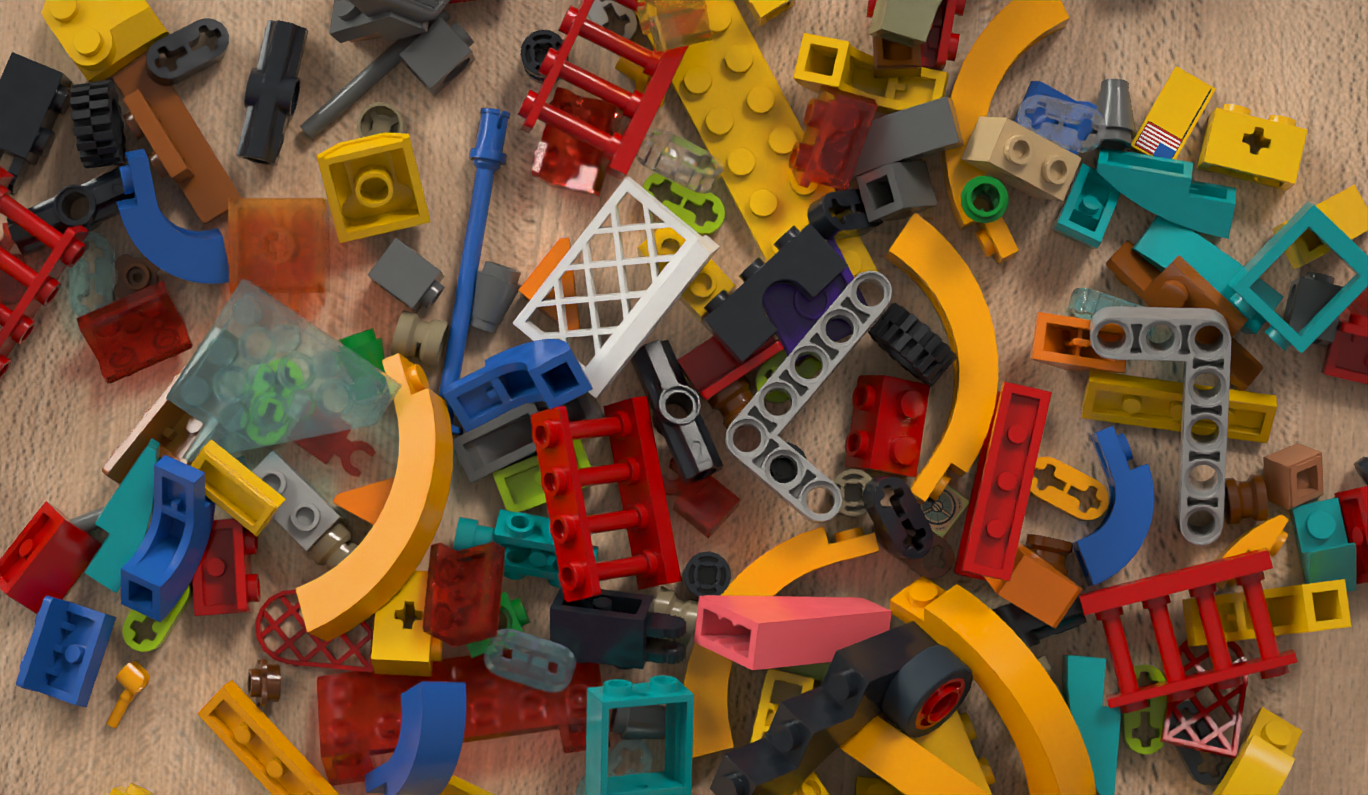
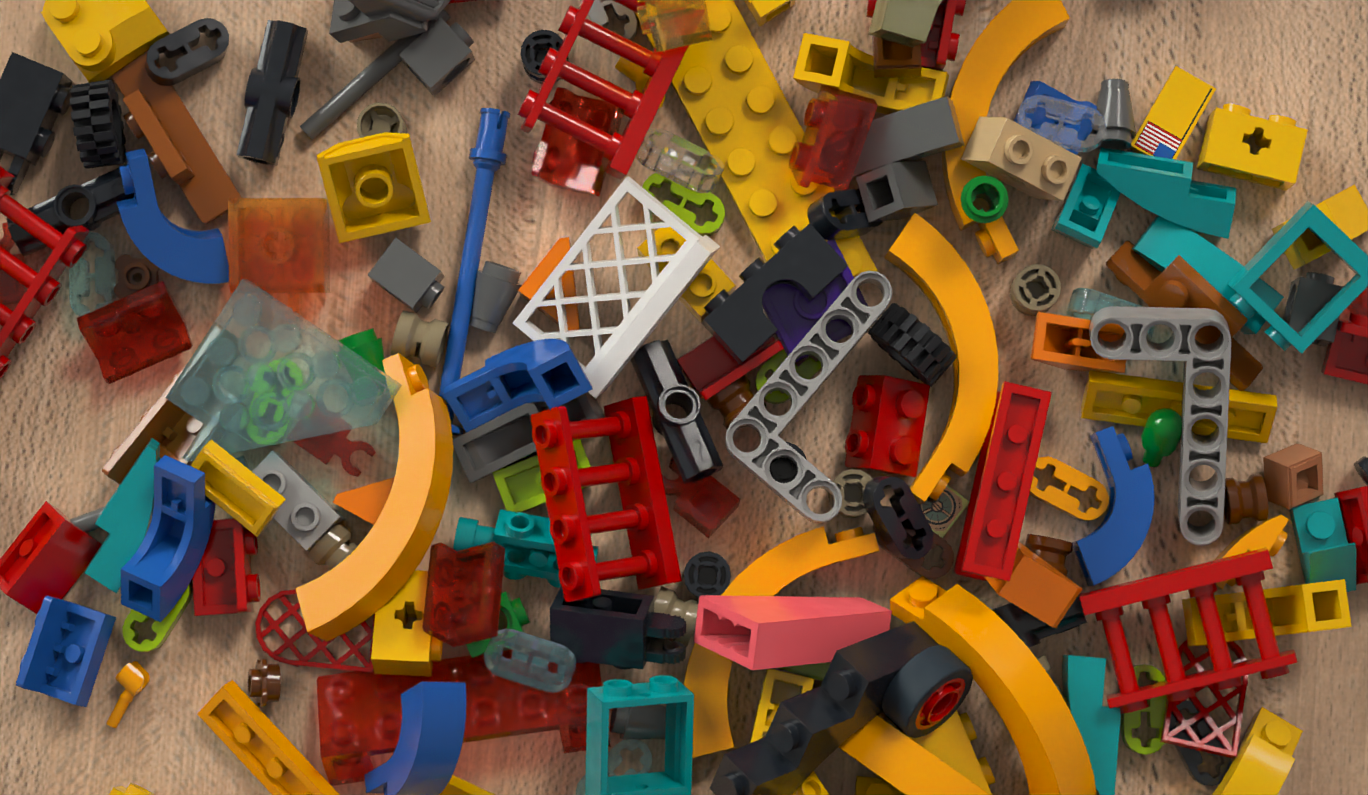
none -> dark tan wheel [1010,264,1061,316]
none -> green cylinder [1141,408,1182,467]

